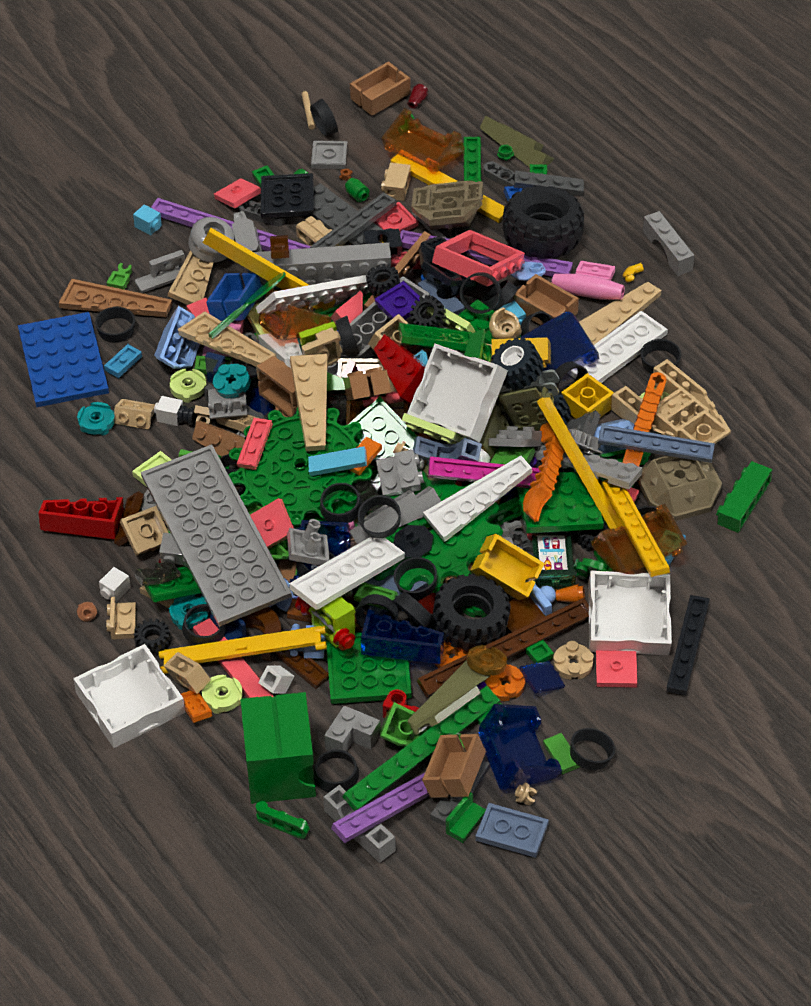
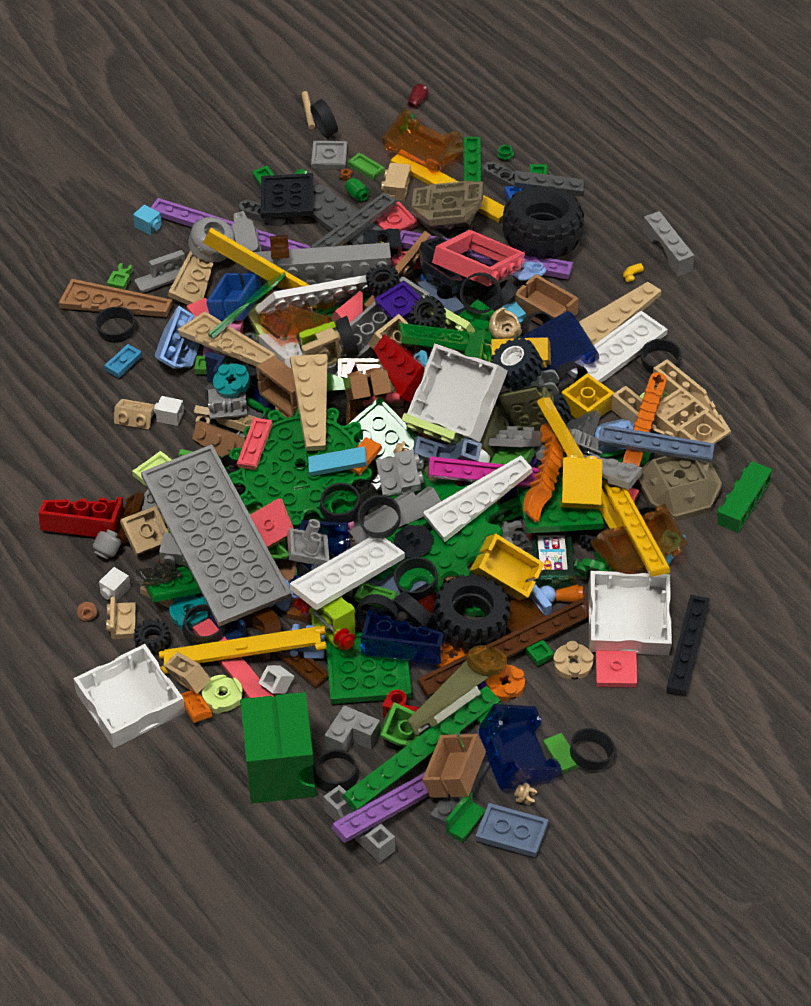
blue plate [18,312,109,407] -> none
teal plate [77,402,115,435] -> none
yellowish green plate [170,369,206,403] -> none
black wheel [177,404,197,425] -> none
coral plate [214,178,261,208] -> none
green plate [255,801,310,839] -> none
tan brick [296,216,332,246] -> none
medium nougat piece [350,61,411,116] -> none
olive wedge [480,116,554,168] -> none
clear blue piece [519,661,565,693] -> none
bright pink plate [552,261,625,300] -> none
none -> light grey head [92,529,121,559]
none -> green piece [246,397,272,417]
none -> bright green tile [348,153,385,181]
none -> yellow panel [560,455,602,509]

